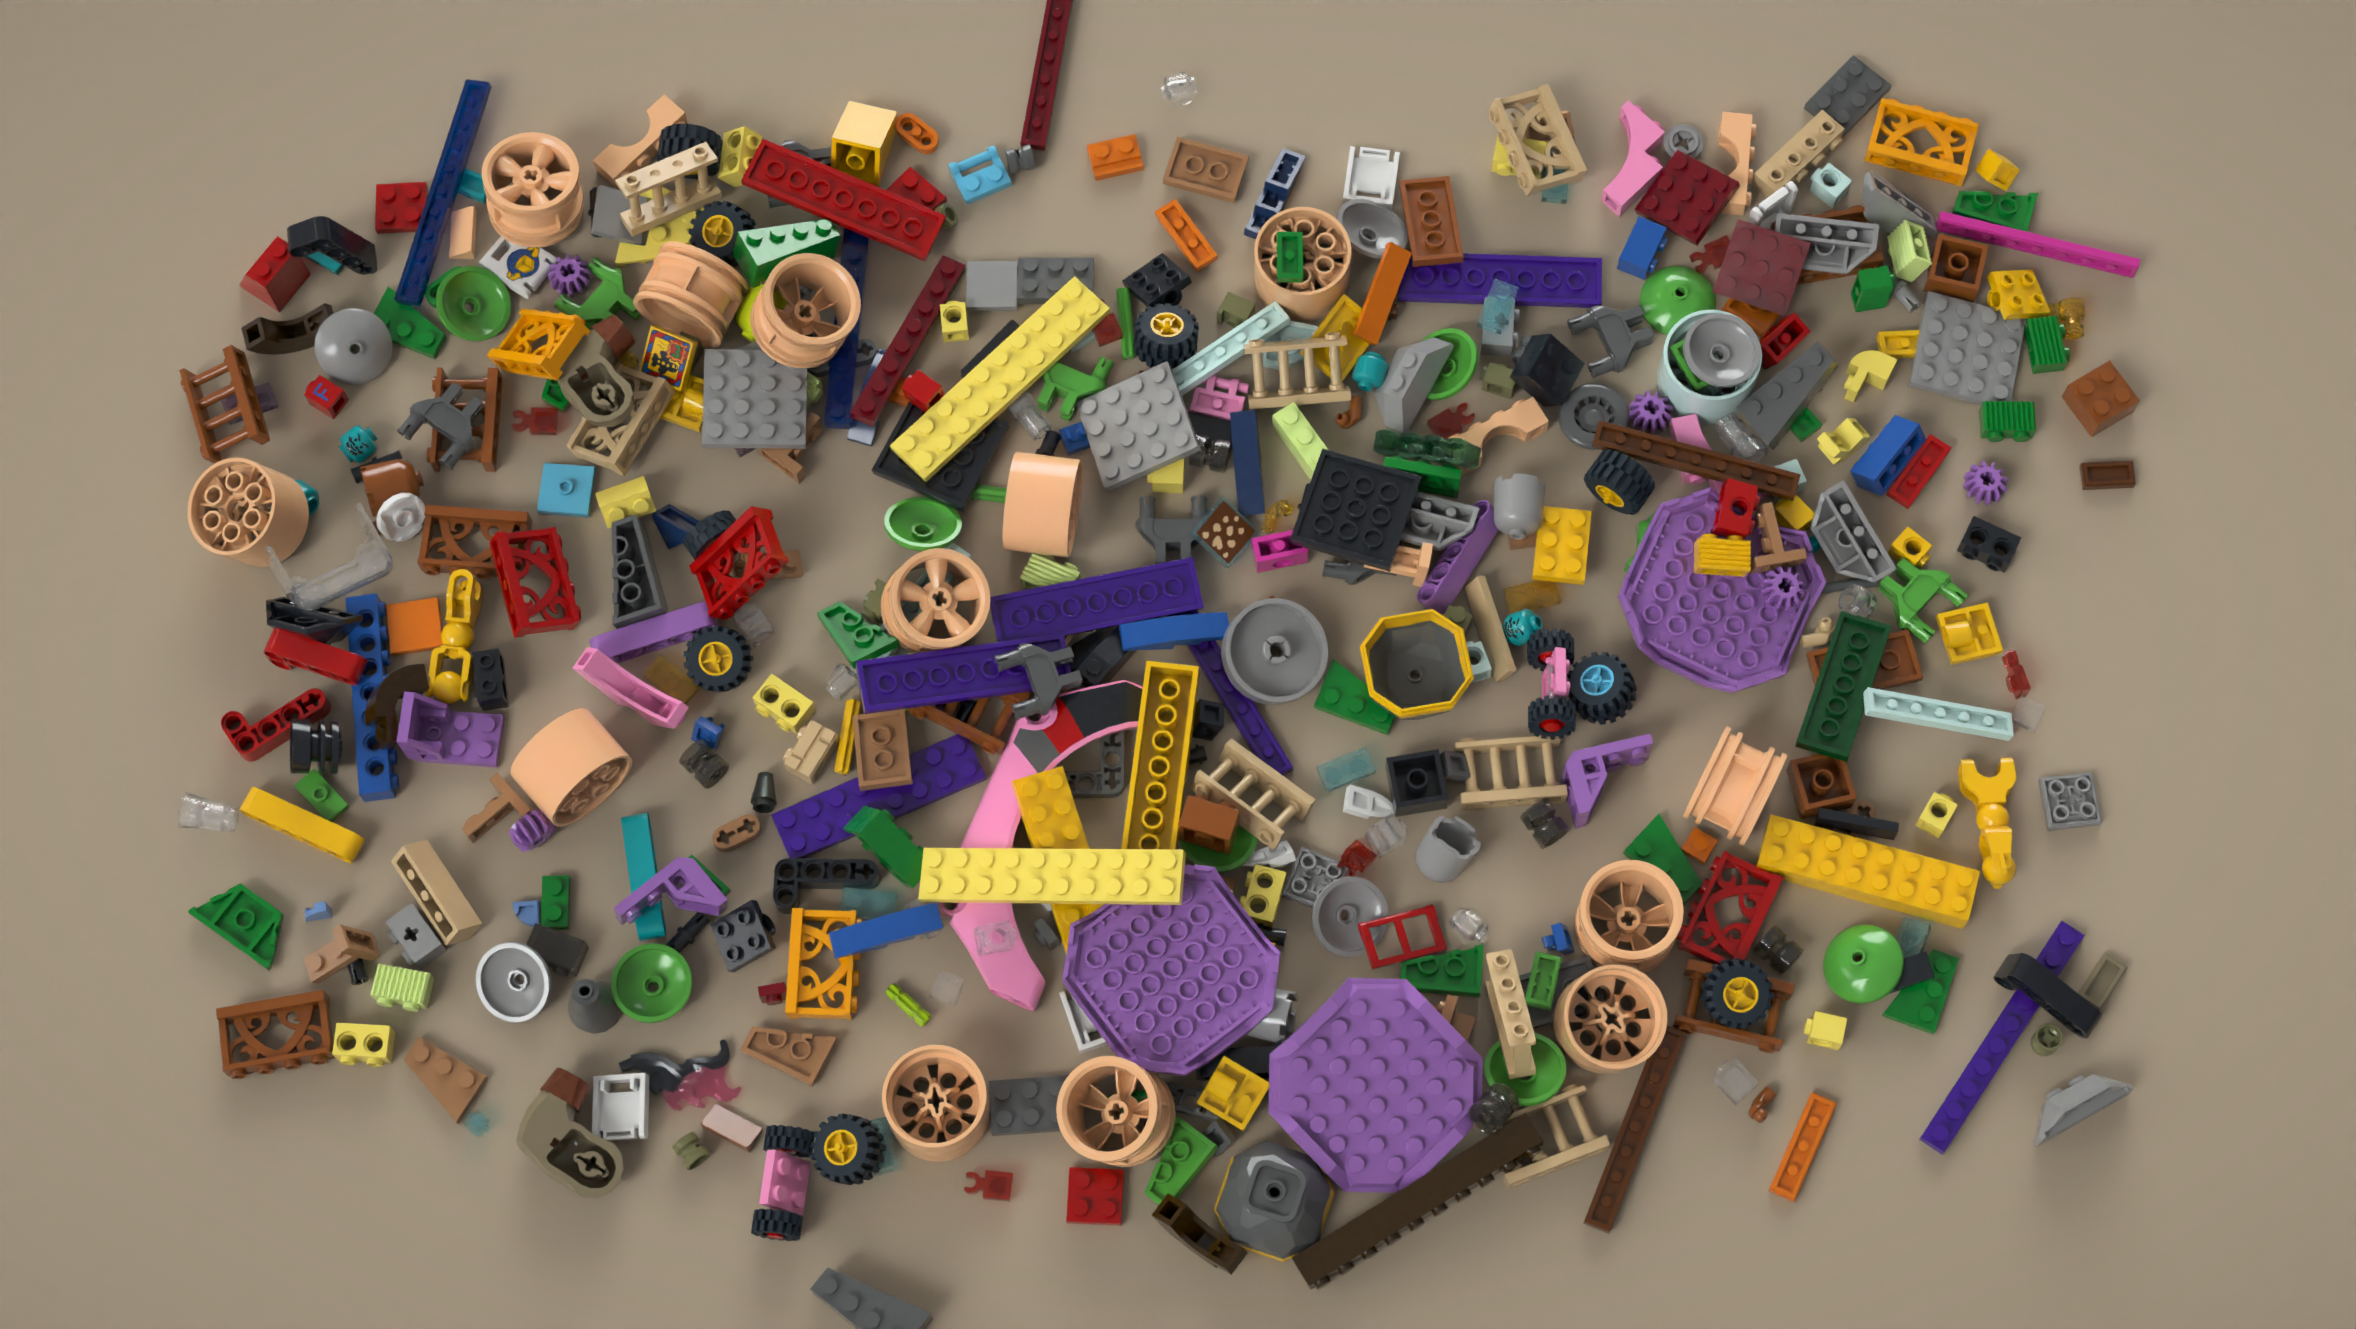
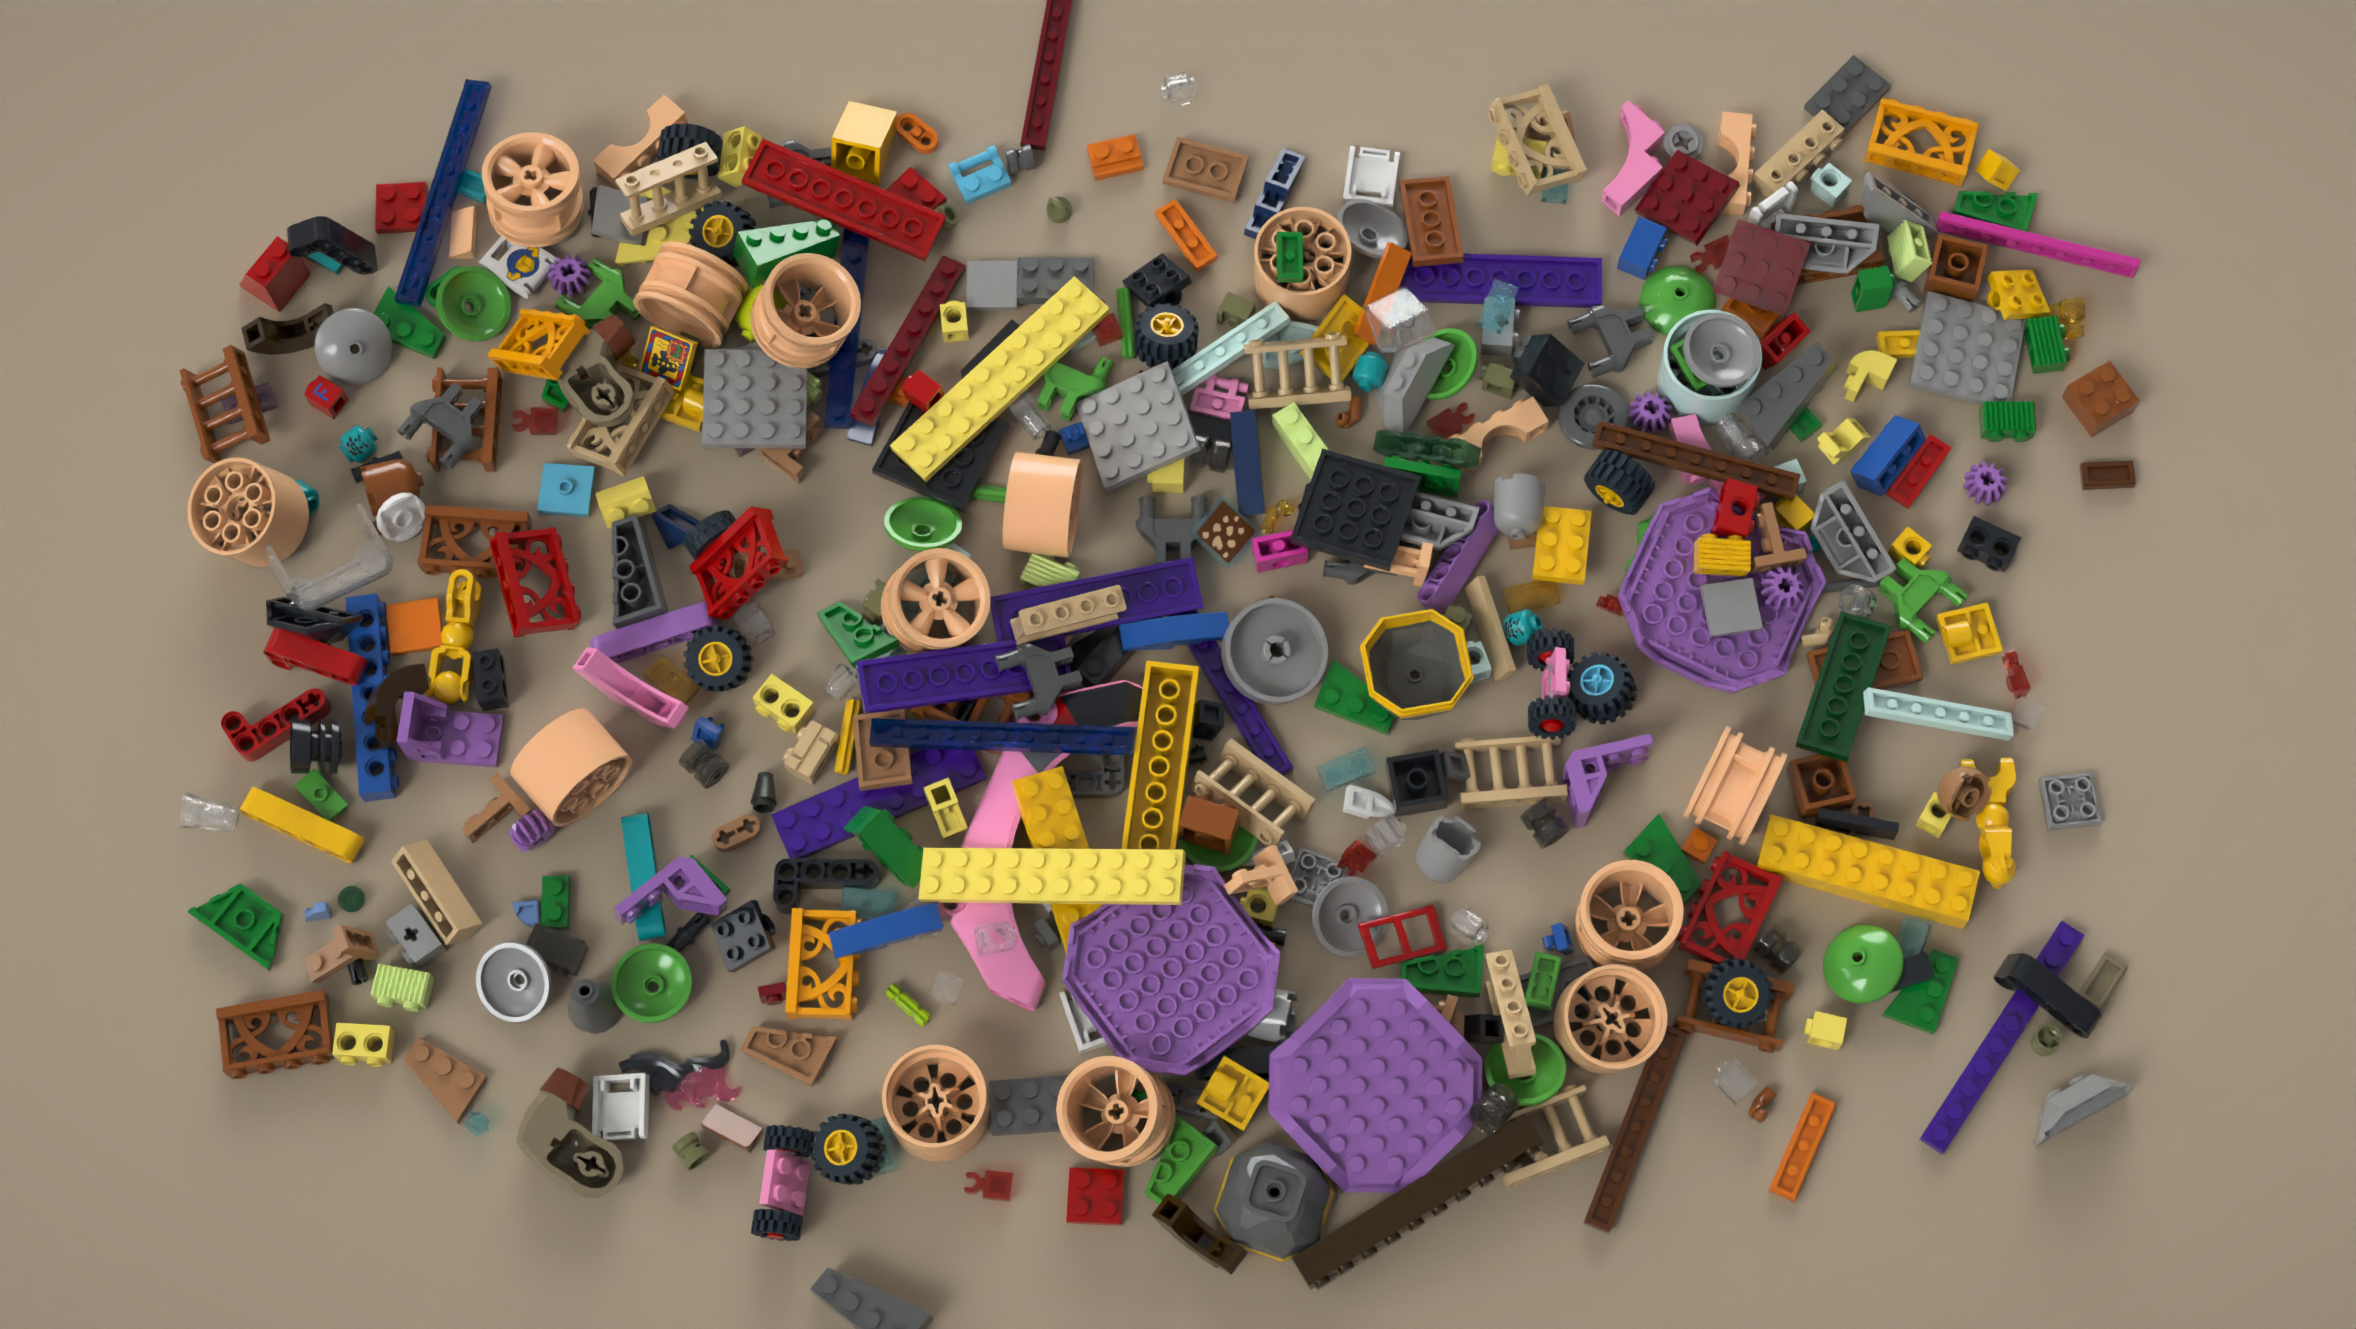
none -> clear green plate [338,886,365,913]
none -> clear blue plate [869,718,1135,756]
none -> light yellow brick [924,778,968,839]
none -> tan fence [1010,585,1127,646]
none -> olive tile [1046,196,1072,223]
none -> light nougat bracket [1224,845,1299,906]
none -> clear slope [1364,287,1437,354]
none -> black brick [1464,1014,1504,1044]
none -> clear red plate [1596,594,1623,617]
none -> light grey tile [1700,578,1763,638]
none -> medium nougat cylinder [1937,767,1992,821]

